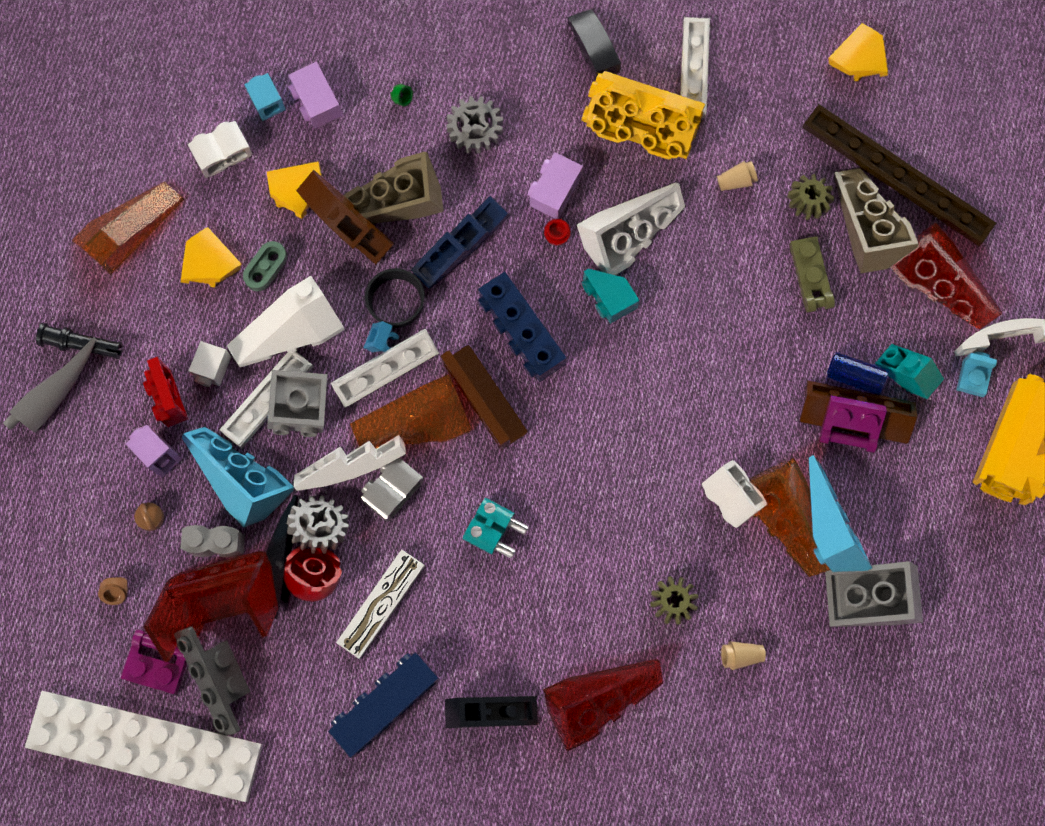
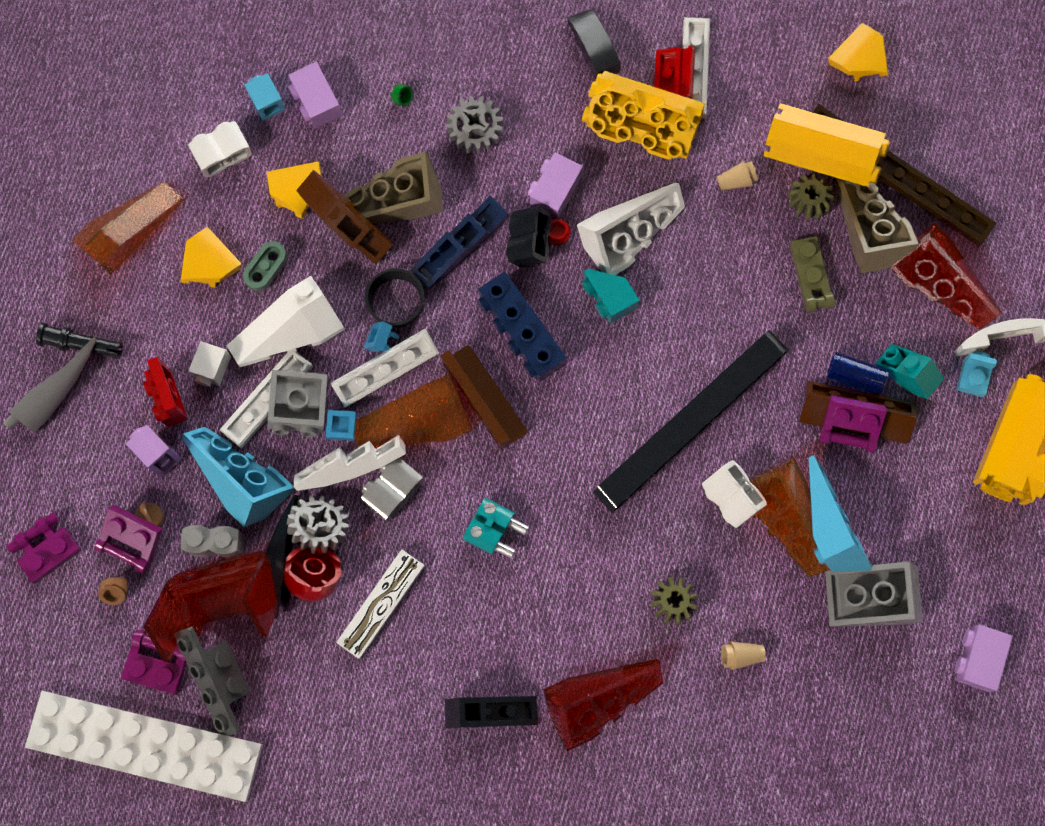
dark blue brick [328,652,440,758] -> none
none -> magenta plate [6,512,82,584]
none -> magenta plate [94,505,162,574]
none -> dark azure tile [325,410,357,441]
none -> black brick [506,206,551,267]
none -> black beam [593,330,789,513]
none -> red plate [654,46,695,99]
none -> yellow brick [763,103,890,187]
none -> lavender brick [955,624,1012,692]

